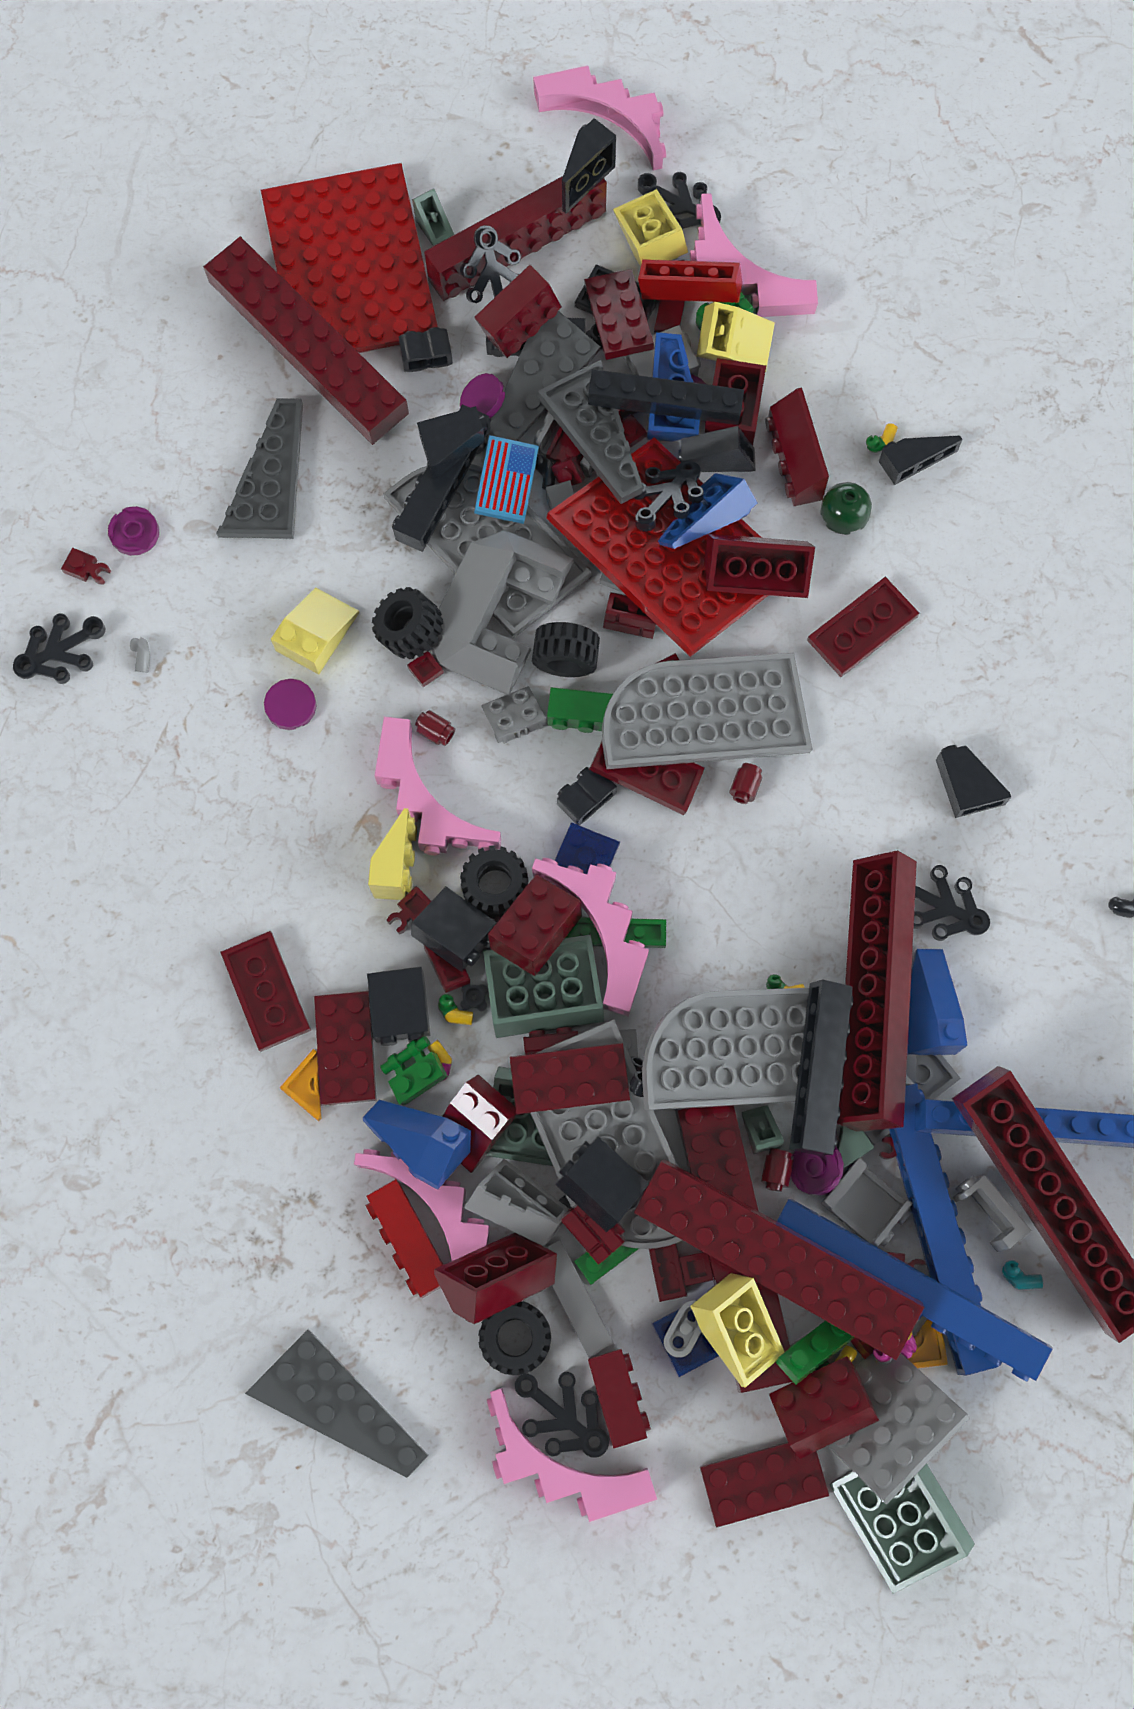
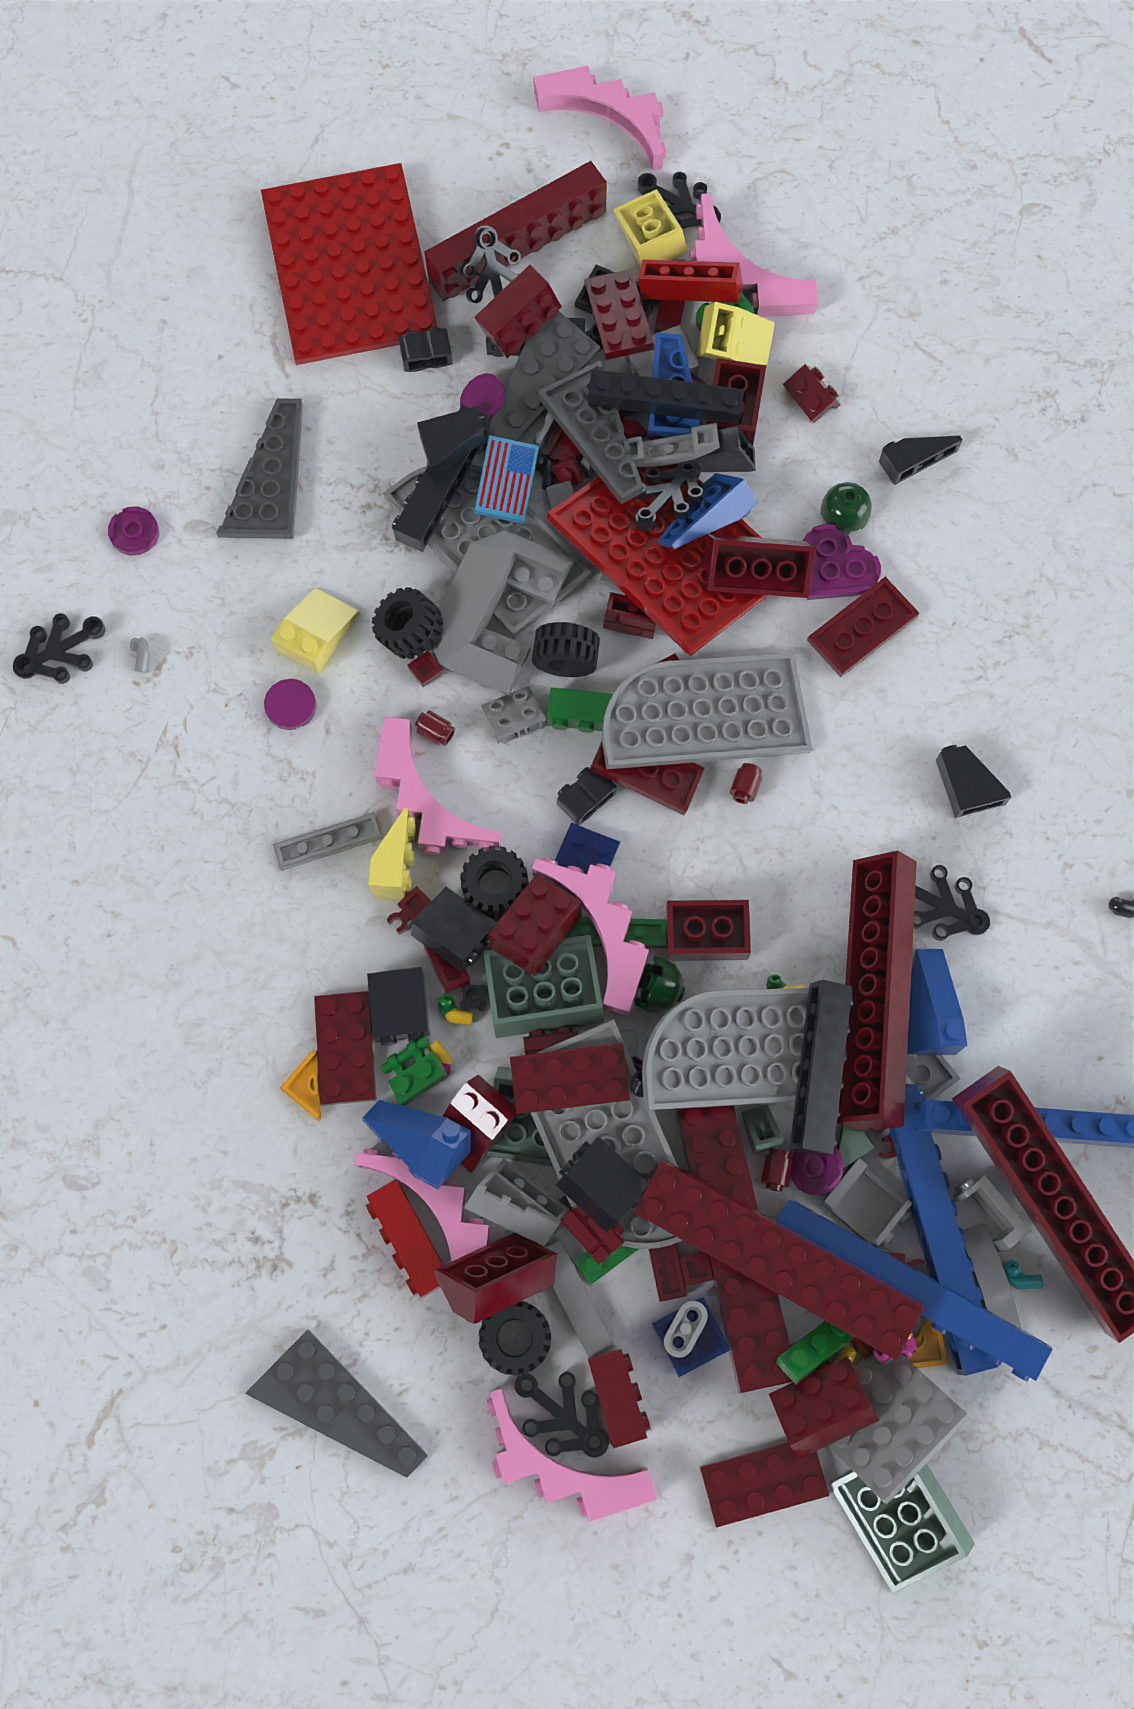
dark red plate [61,547,111,585] -> none
dark red brick [203,236,409,445] -> none
dark red plate [220,931,311,1052] -> none
sand green slope [412,188,454,246] -> none
black slope [562,118,616,214] -> none
light yellow slope [691,1273,784,1388] -> none
dark red slope [765,387,829,506] -> none
arm [866,423,898,453] -> none
none -> light grey tile [273,812,383,871]
none -> light grey slope [626,423,720,467]
none -> dark green cylinder [635,956,685,1013]
none -> dark red brick [666,900,751,961]
none -> dark red bracket [783,364,841,423]
none -> magenta plate [802,524,881,600]
none -> light grey slope [963,1223,1021,1328]

